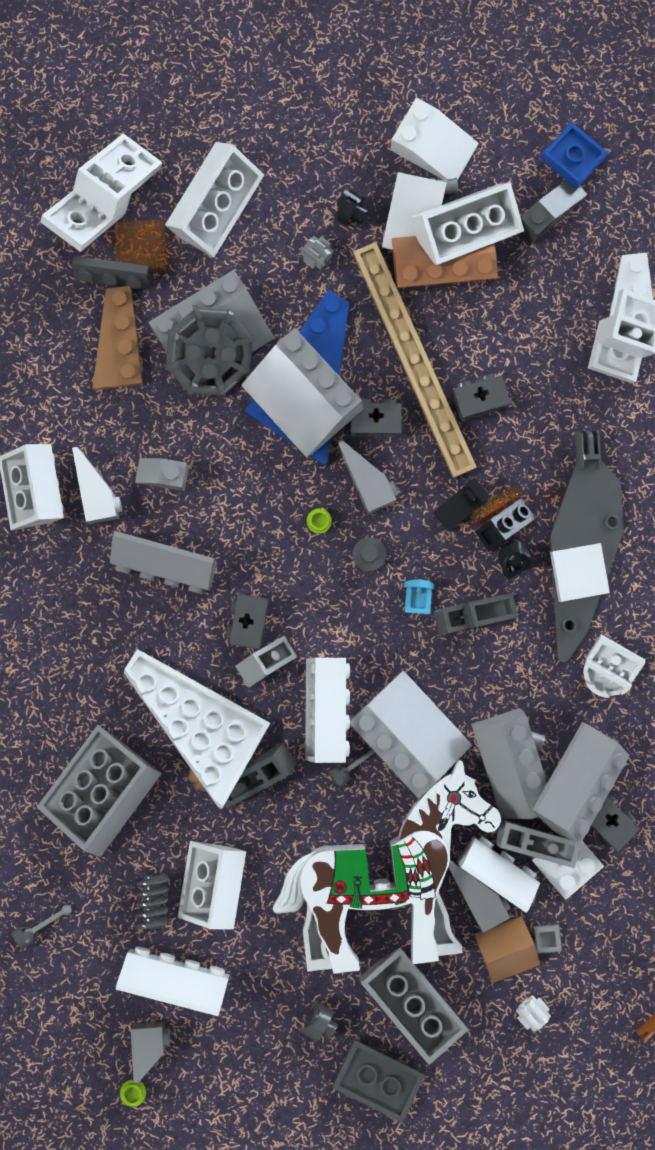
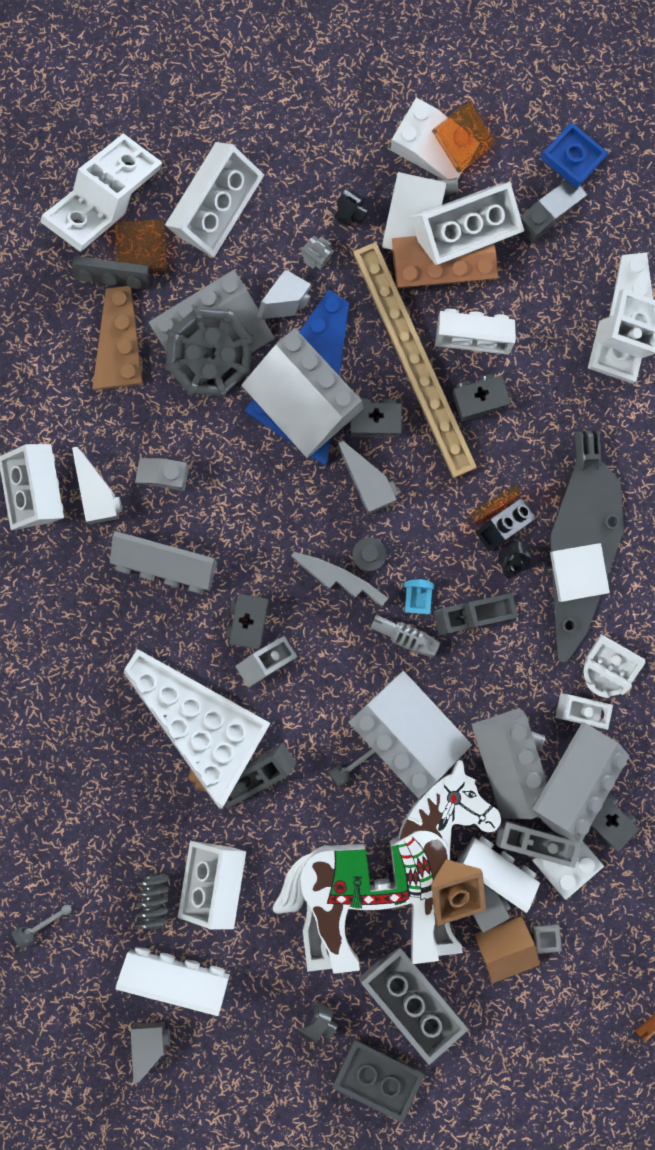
light grey slope [37,725,162,857] -> none
lime plate [120,1079,146,1107] -> none
white slope [305,658,350,763] -> none
lime plate [307,508,332,534] -> none
black bracket [434,477,491,531] -> none
white gear [516,995,551,1032] -> none
none -> slope [257,269,311,319]
none -> light grey slope [291,552,388,607]
none -> light grey hinge [370,614,440,658]
none -> medium nougat slope [431,859,486,926]
none -> clear orange tile [432,101,496,173]
none -> white slope [435,309,516,355]
none -> white slope [556,693,613,730]

